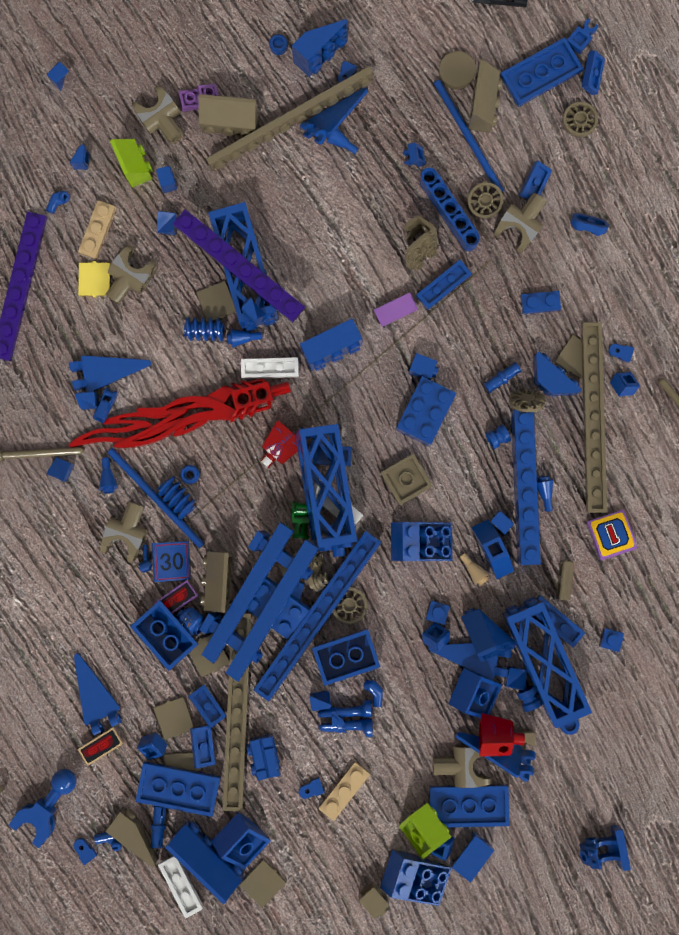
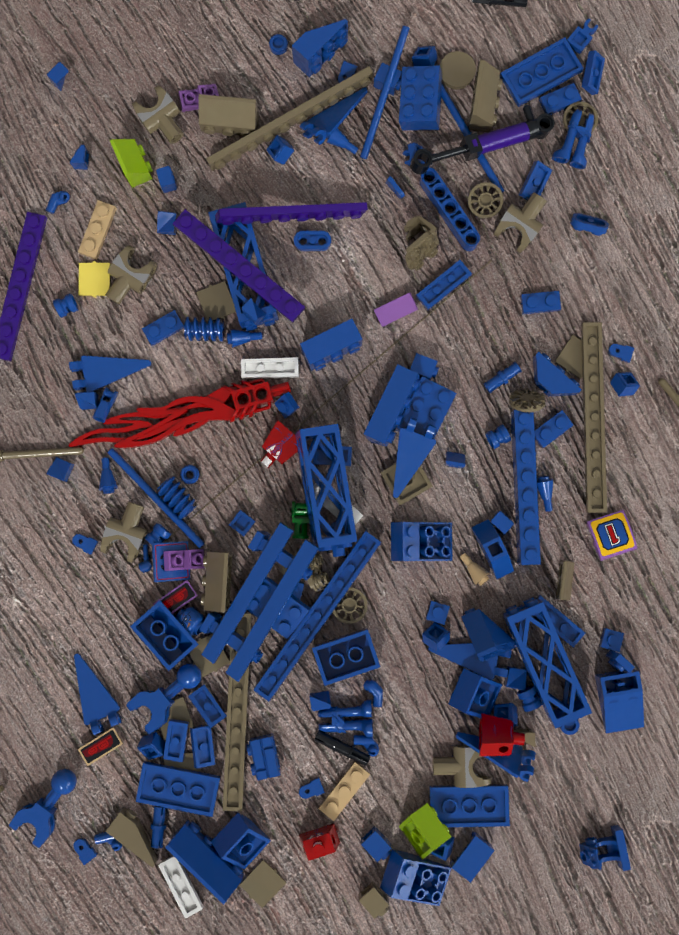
none -> blue wheel [53,293,79,318]
none -> blue piece [72,534,99,555]
none -> blue piece [126,664,202,734]
none -> blue plate [142,310,184,346]
none -> blue wheel [145,523,172,545]
none -> blue plate [163,719,189,762]
none -> medium lavender slope [164,549,205,571]
none -> dark purple plate [215,202,368,225]
none -> blue plate [229,510,256,537]
none -> blue slope [267,135,294,165]
none -> blue plate [274,392,300,418]
none -> blue plate [294,231,331,251]
none -> red torso [299,823,340,861]
none -> black axle [314,730,370,766]
none -> blue arm [353,735,379,757]
none -> blue piece [360,26,410,160]
none -> blue brick [361,826,392,862]
none -> blue slope [364,364,421,447]
none -> blue brick [374,63,402,96]
none -> blue piece [386,176,405,199]
none -> blue flag [393,417,436,498]
none -> blue brick [399,65,443,131]
none -> black piece [410,105,555,175]
none -> blue slope [412,46,438,66]
none -> blue slope [444,451,466,469]
none -> blue slope [494,703,518,727]
none -> blue plate [535,410,574,449]
none -> blue plate [539,83,582,115]
none -> blue piece [551,109,594,169]
none -> blue slope [595,669,644,734]
none -> blue plate [605,650,635,673]

